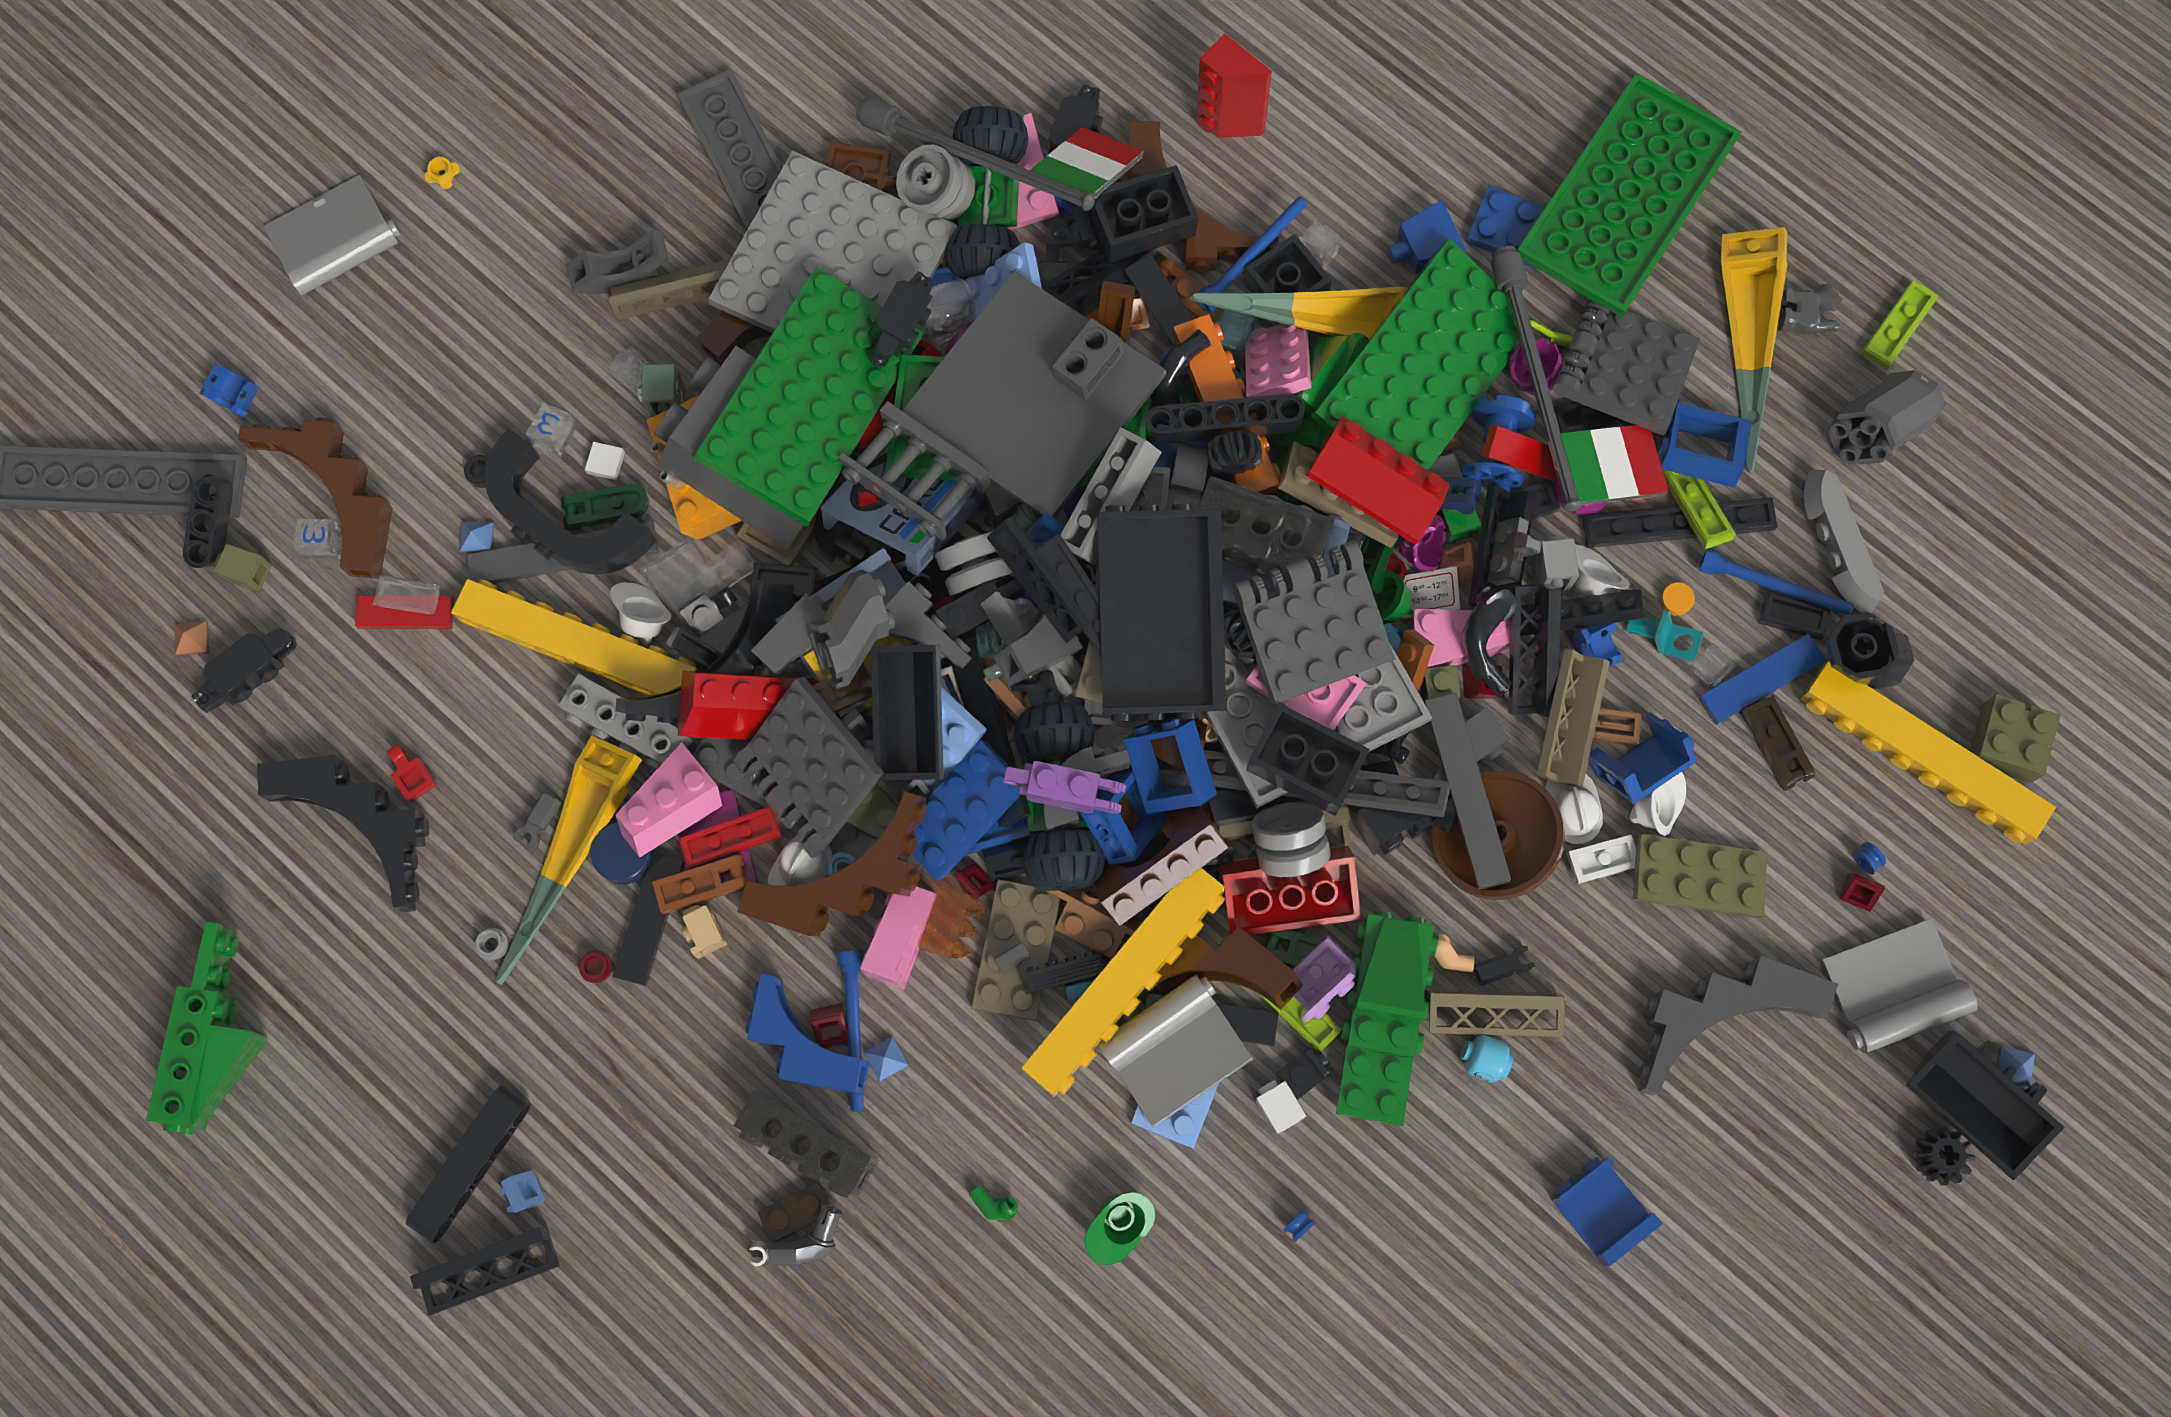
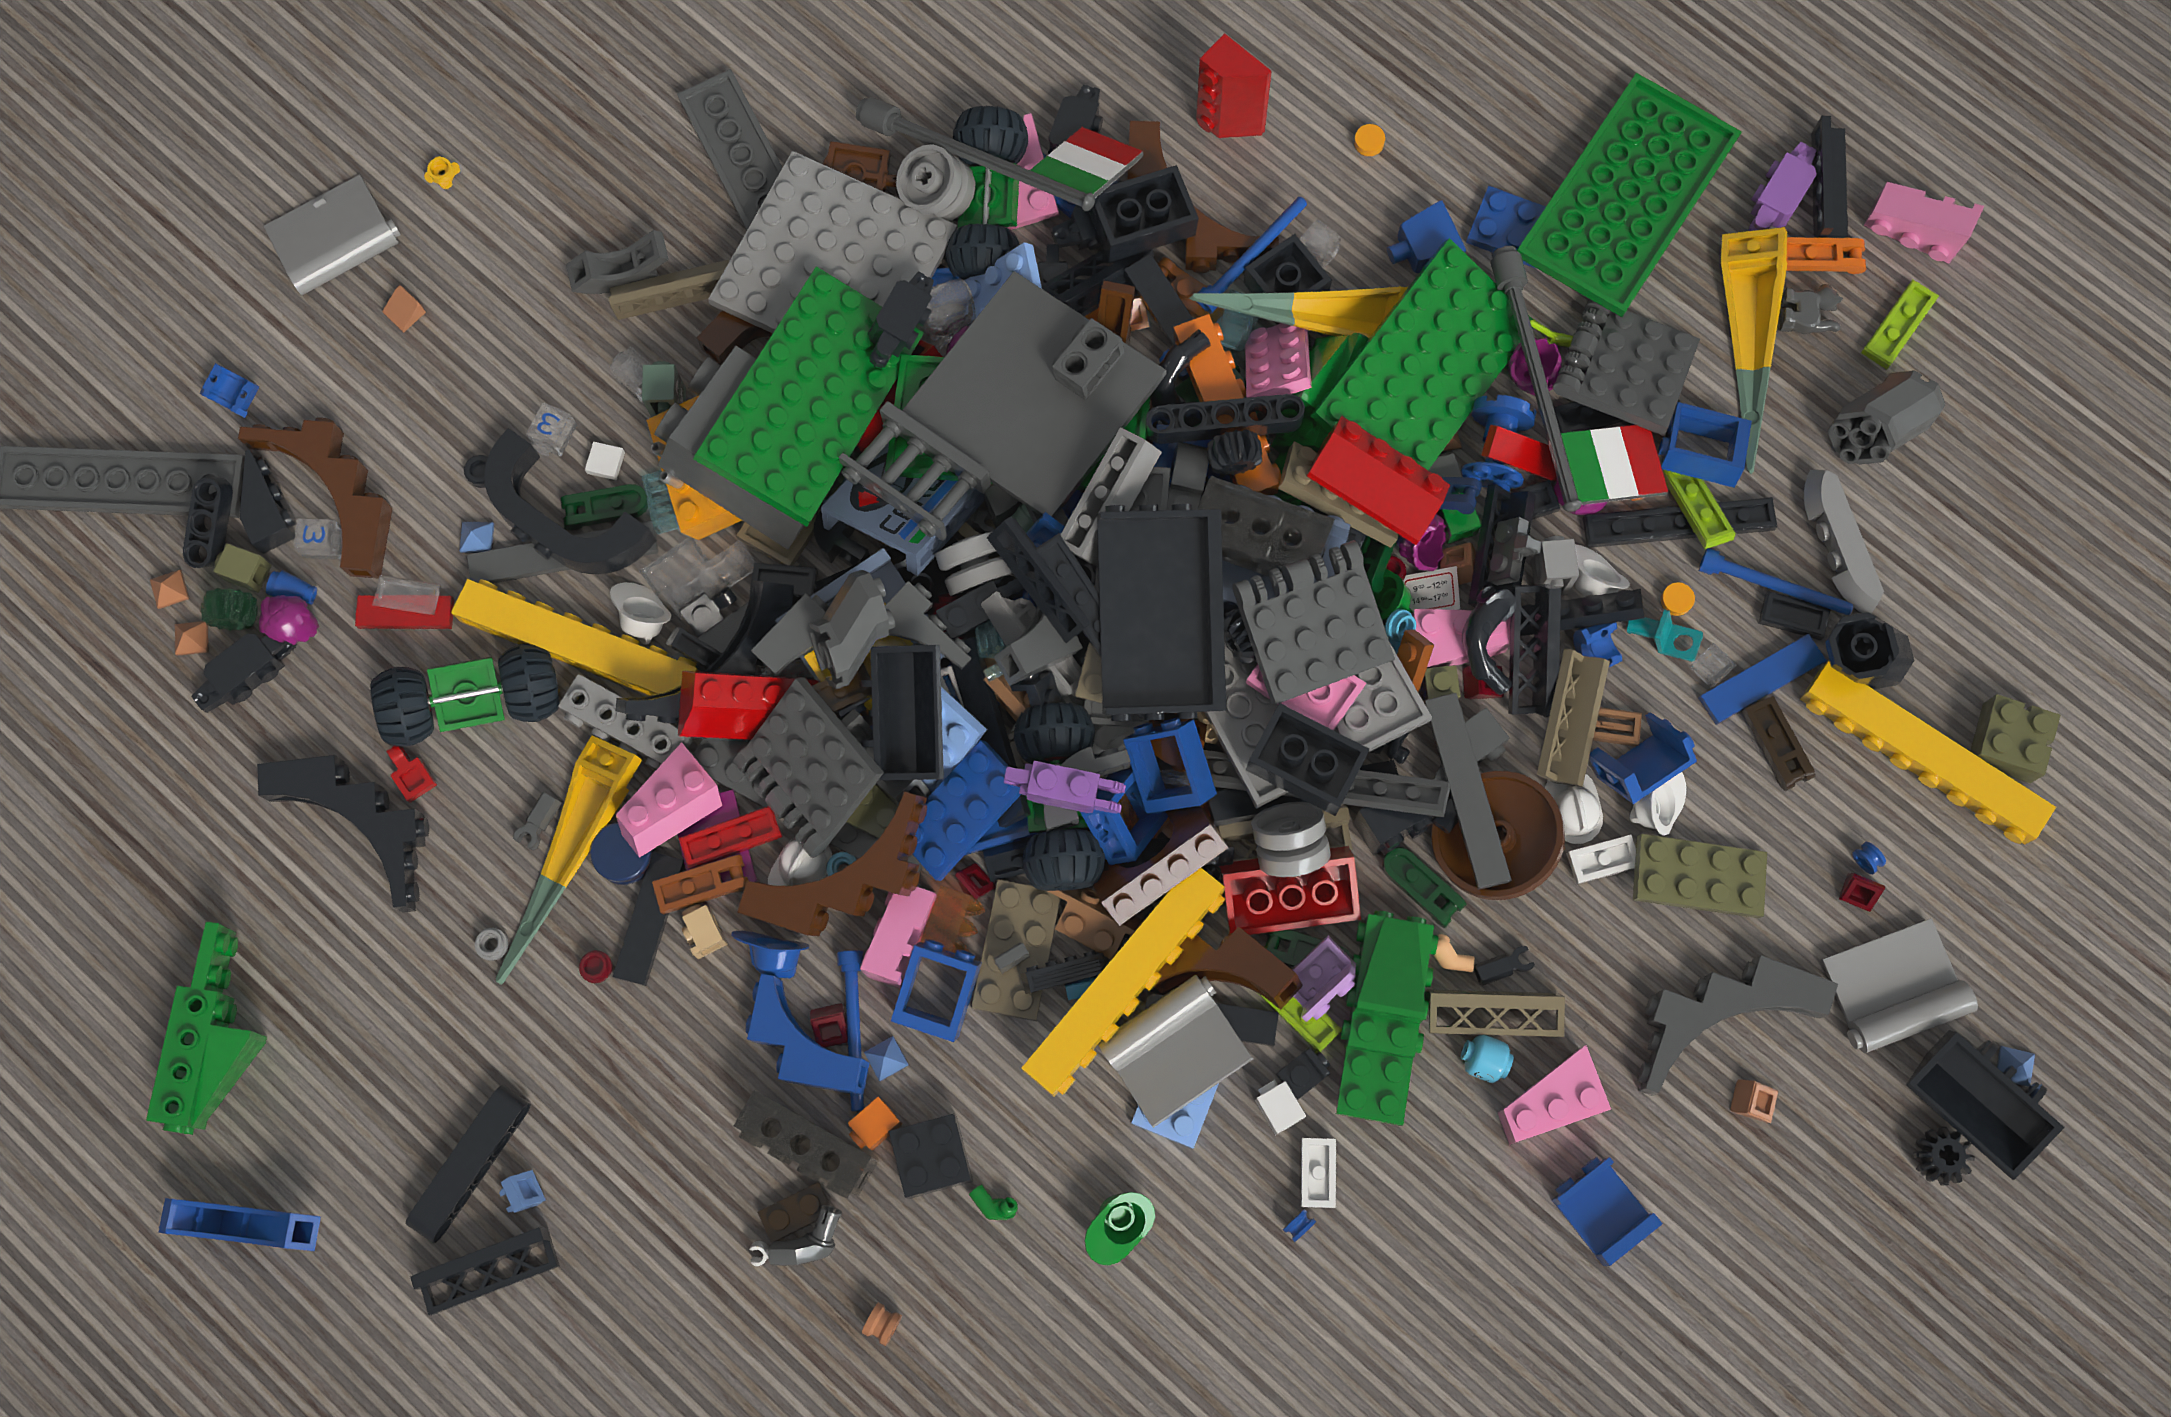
none -> nougat slope [150,570,189,609]
none -> blue arch [158,1198,321,1251]
none -> clear green gear [200,588,258,631]
none -> black slope [240,449,297,554]
none -> magenta hair [259,595,319,645]
none -> blue cone [266,570,317,605]
none -> black plate [370,644,560,746]
none -> nougat slope [382,285,426,333]
none -> clear light blue slope [641,470,679,534]
none -> blue piece [731,931,809,978]
none -> orange brick [848,1096,903,1151]
none -> nougat wheel [862,1302,902,1346]
none -> black brick [889,1113,973,1199]
none -> blue window [891,939,982,1042]
none -> white plate [1301,1138,1336,1208]
none -> light orange tile [1354,124,1385,156]
none -> dark green plate [1383,848,1467,928]
none -> medium azure plate [1385,609,1416,641]
none -> bright pink wedge [1498,1045,1611,1145]
none -> nougat slope [1730,1079,1778,1123]
none -> medium lavender hinge [1748,142,1817,231]
none -> orange plate [1786,237,1866,274]
none -> black fence [1811,115,1848,238]
none -> bright pink wedge [1864,182,1984,263]

